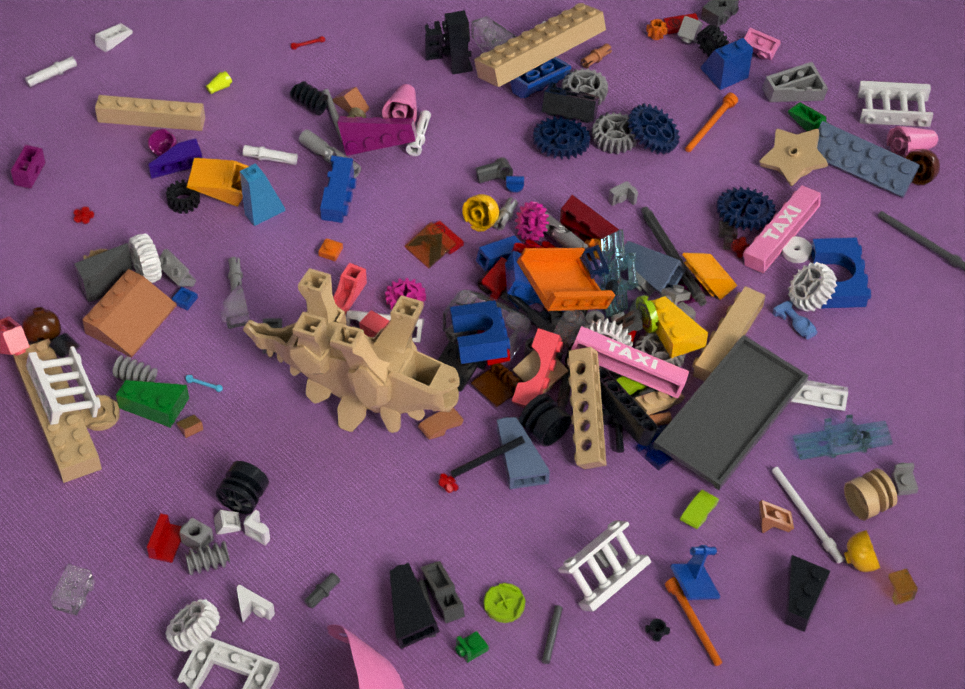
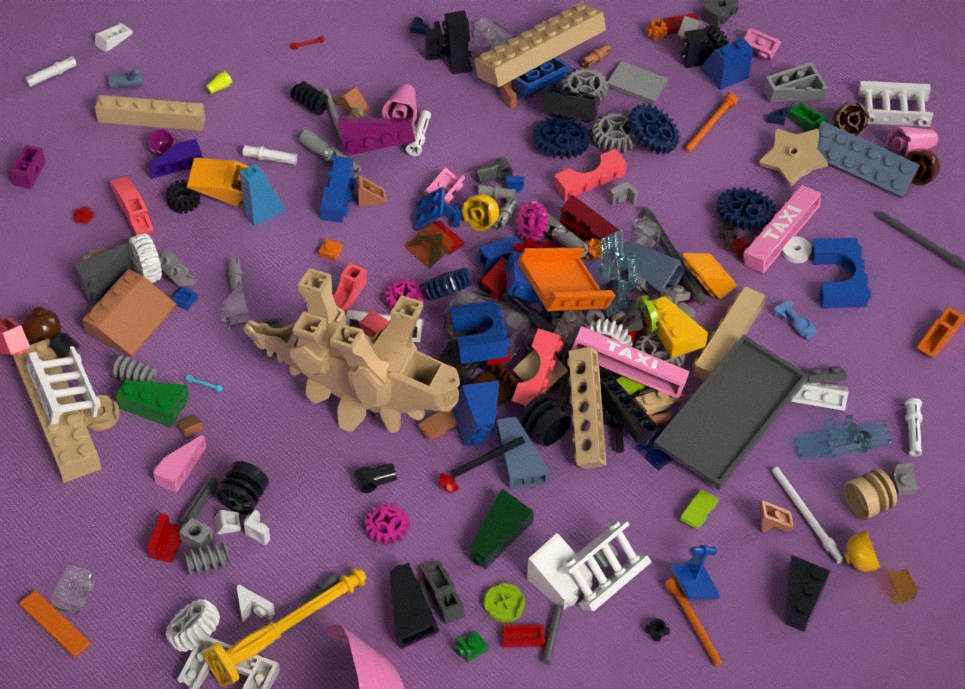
dark blue tile [582,245,609,279] -> none
white gear [788,262,837,312] -> none
none -> orange tile [19,590,90,658]
none -> sand blue piece [109,68,143,89]
none -> coral slope [109,176,154,235]
none -> bright pink slope [153,435,207,493]
none -> dark grey axle [180,476,218,525]
none -> yellow piece [202,569,367,687]
none -> black piece [354,463,397,493]
none -> nougat slope [356,175,387,207]
none -> dark pink gear [365,503,409,546]
none -> dark blue tile [410,16,426,35]
none -> blue plate [413,186,462,231]
none -> dark blue gear [422,267,473,301]
none -> bright pink bracket [424,167,465,204]
none -> blue slope [452,381,499,447]
none -> dark green slope [470,489,534,570]
none -> light grey pin [478,184,516,201]
none -> nougat slope [499,81,517,109]
none -> red tile [502,624,545,648]
none -> white slope [527,533,593,610]
none -> coral arch [553,149,627,201]
none -> light grey tile [607,61,668,105]
none -> clear brick [630,215,661,252]
none -> black brick [680,28,710,68]
none -> dark blue tile [767,108,787,125]
none -> dark grey plate [804,366,847,383]
none -> reddish brown cylinder [833,102,870,137]
none -> white pin [904,398,923,457]
none -> orange slope [916,306,965,359]

